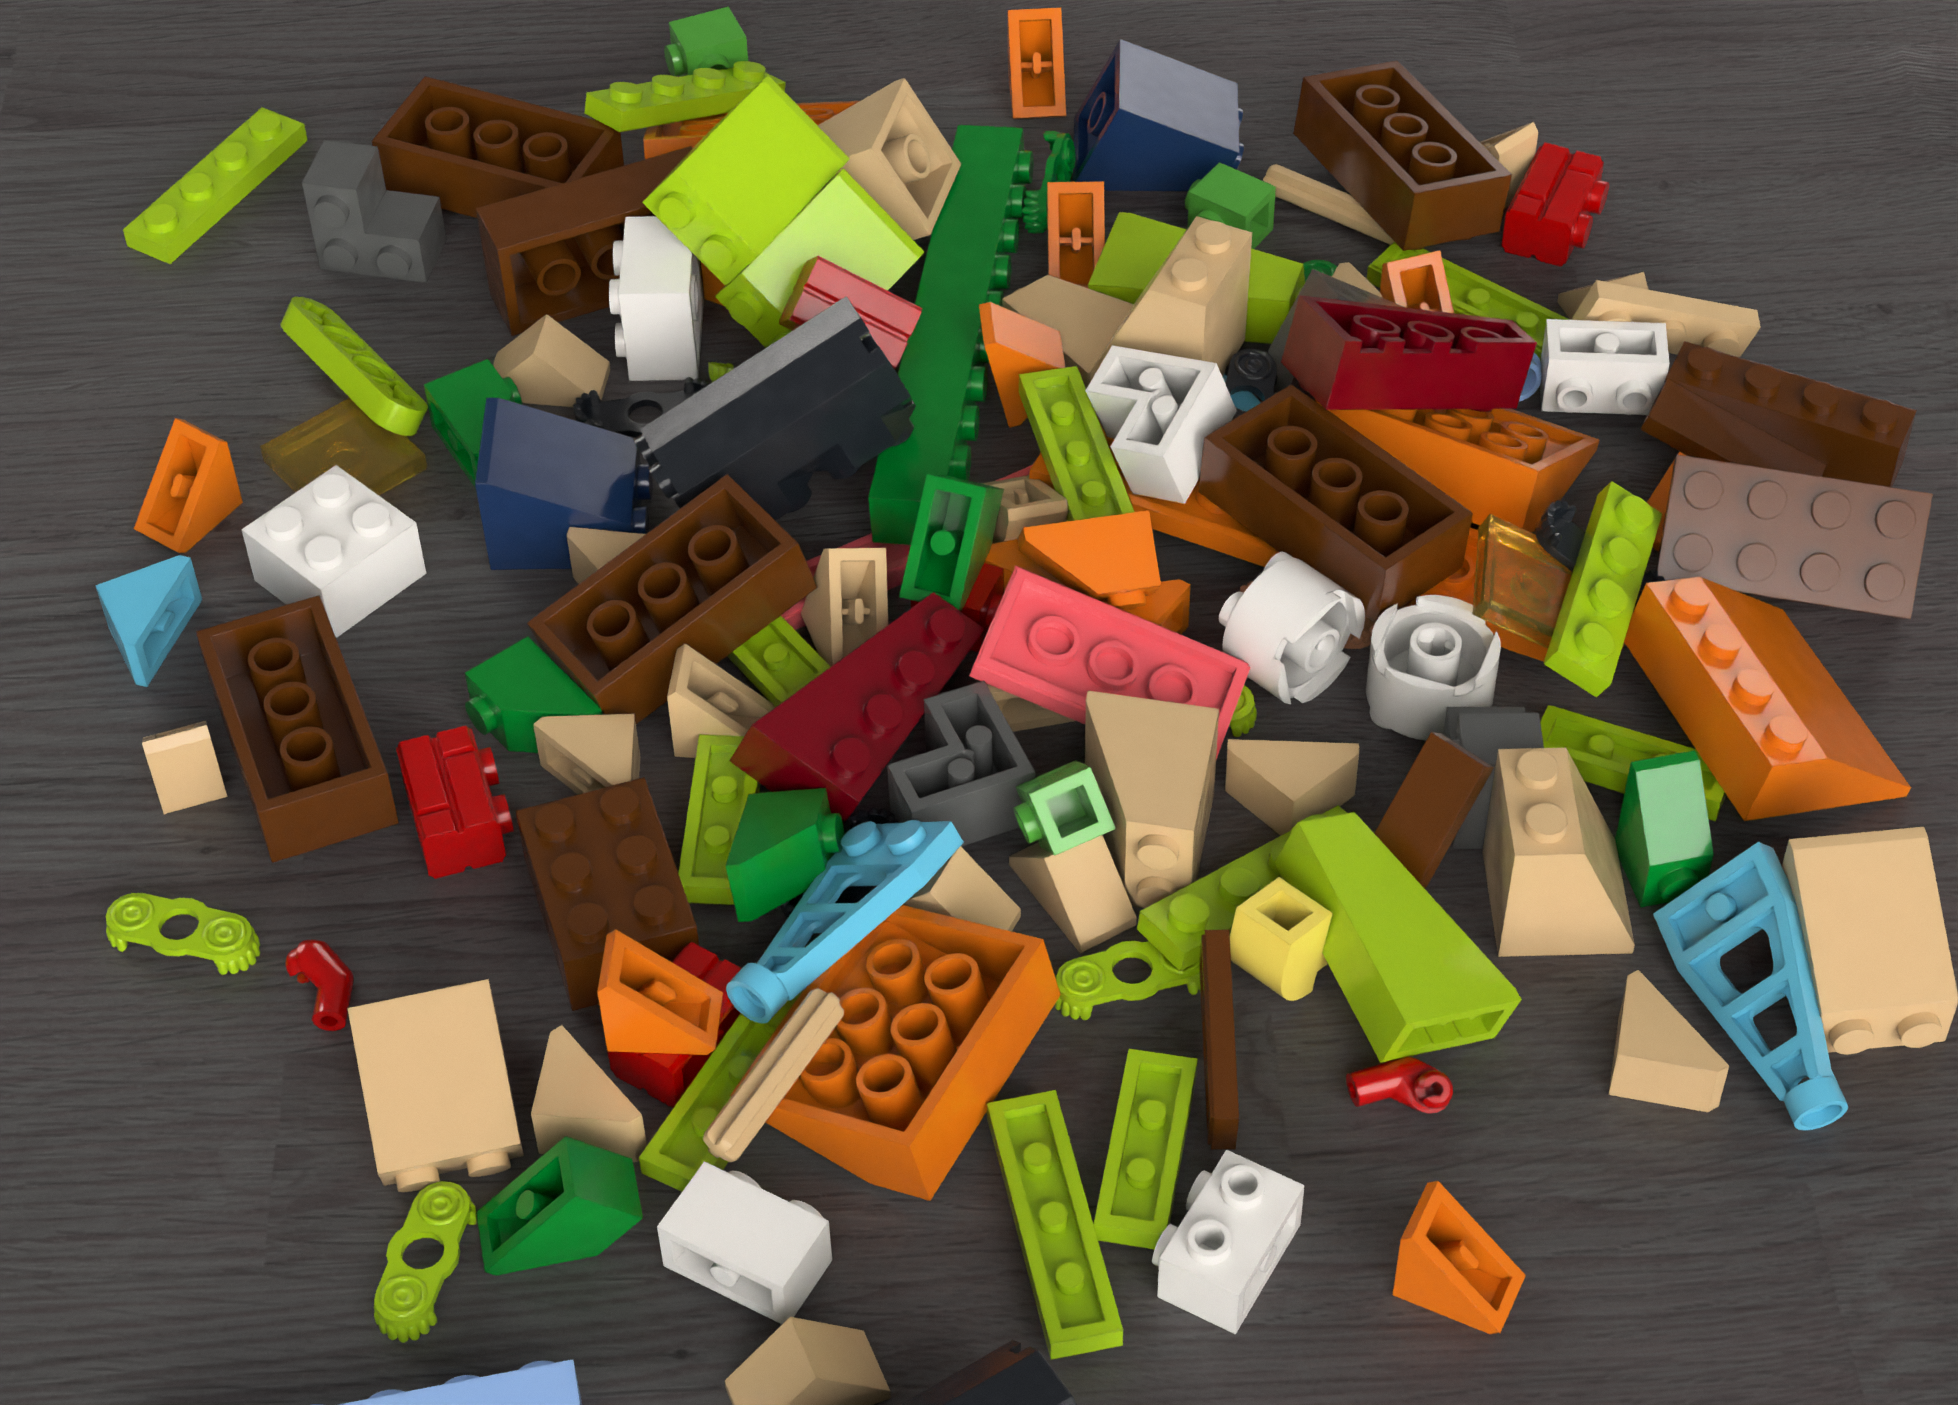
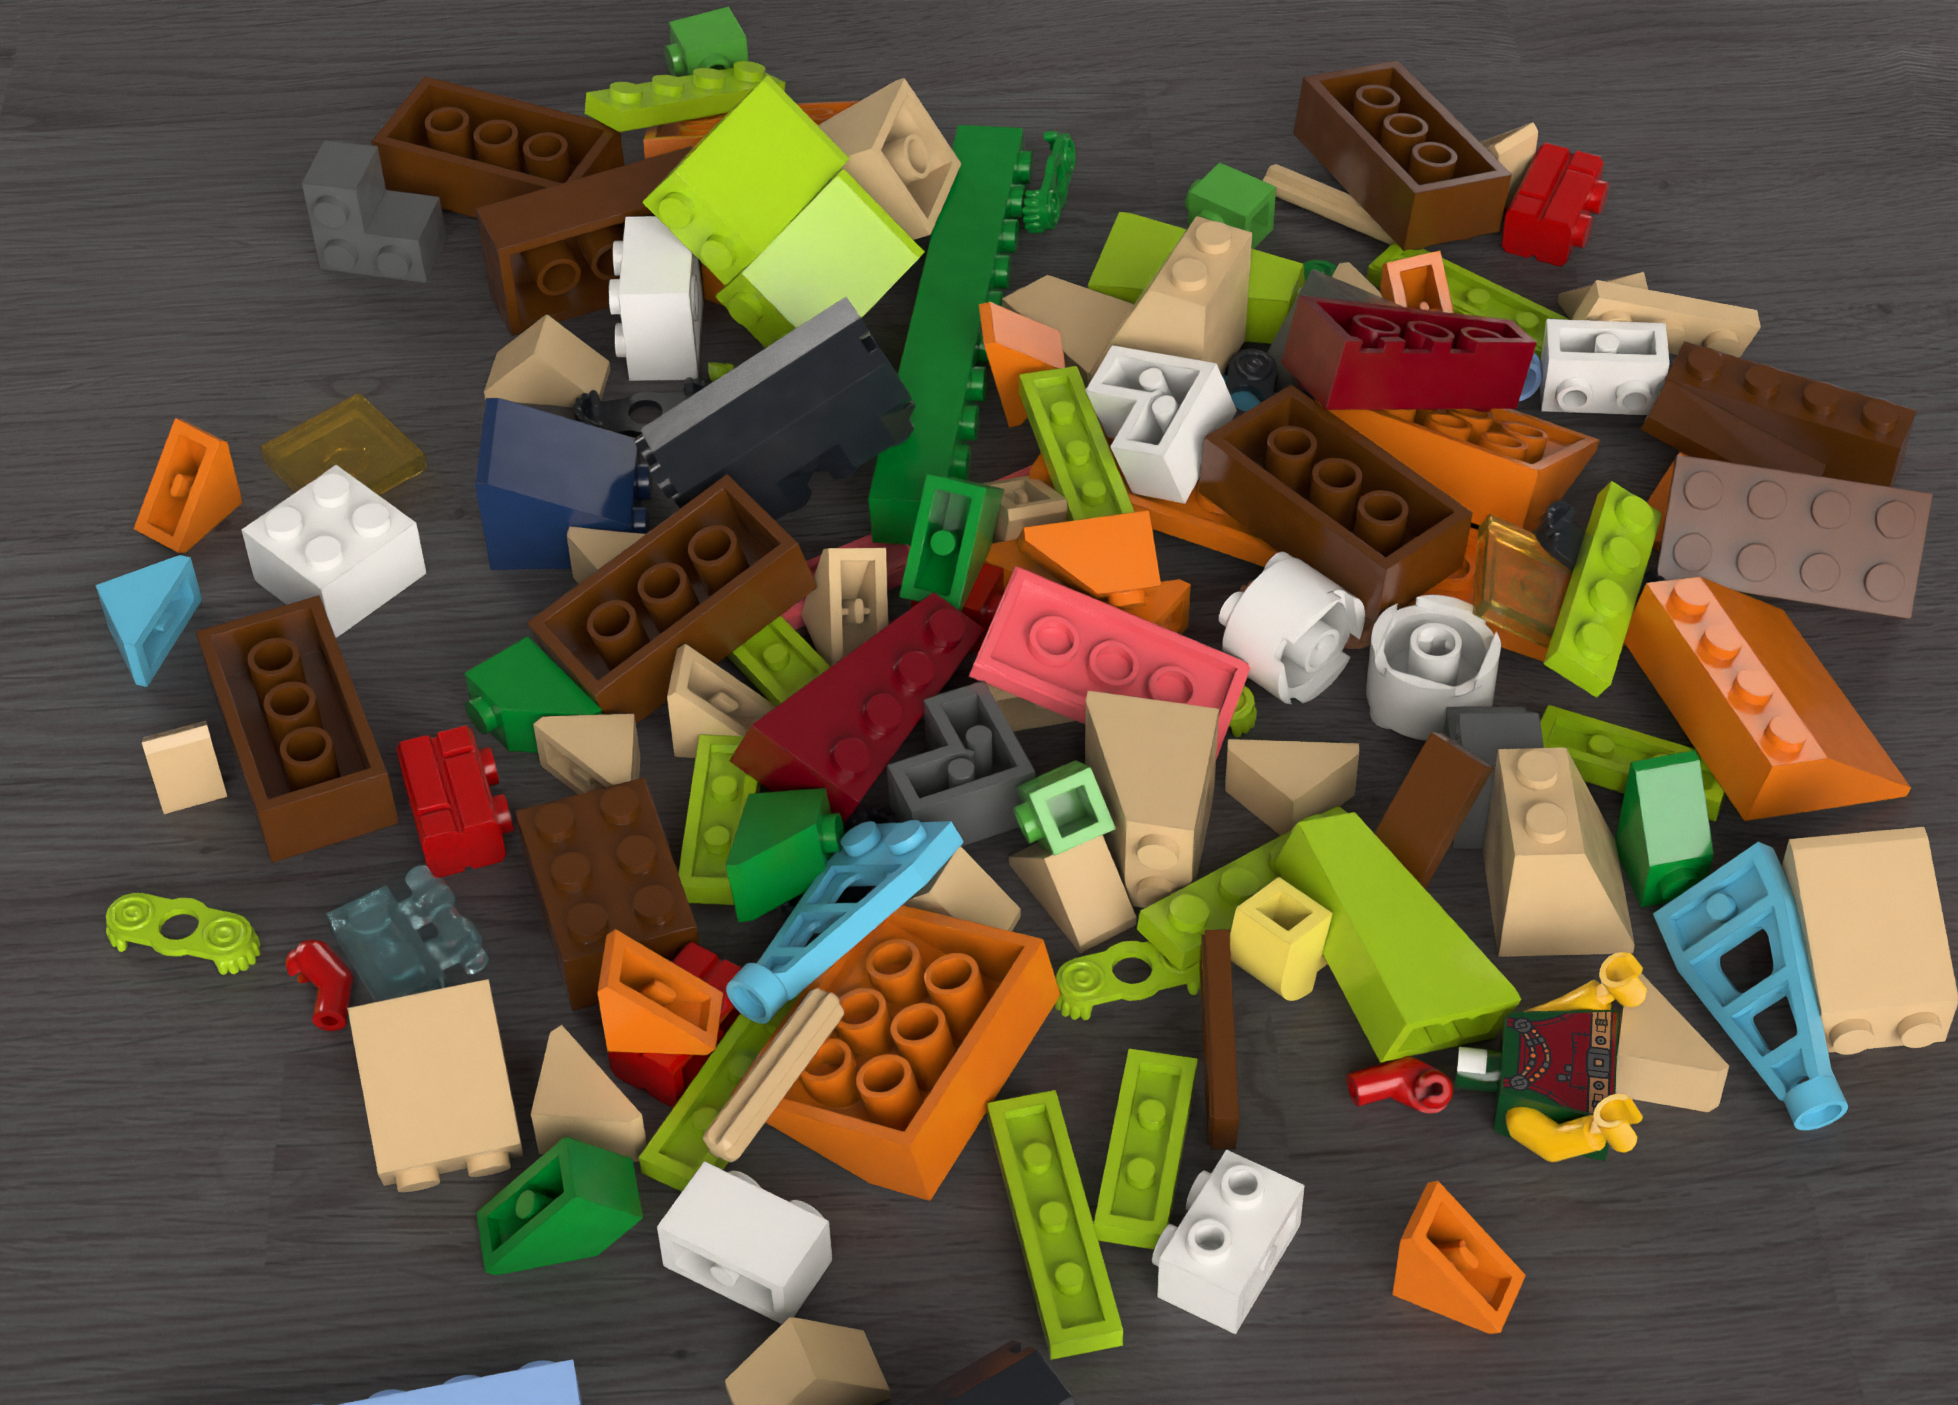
lime plate [123,107,308,264] -> none
lime beam [280,296,428,436] -> none
lime piece [374,1181,477,1343] -> none
green slope [424,359,522,489] -> none
brick [779,256,922,370] -> none
orange slope [1007,8,1066,119] -> none
orange slope [1047,181,1105,289] -> none
dark blue slope [1073,39,1244,191] -> none
none -> clear light blue plate [326,865,489,1002]
none -> torso [1454,951,1647,1162]

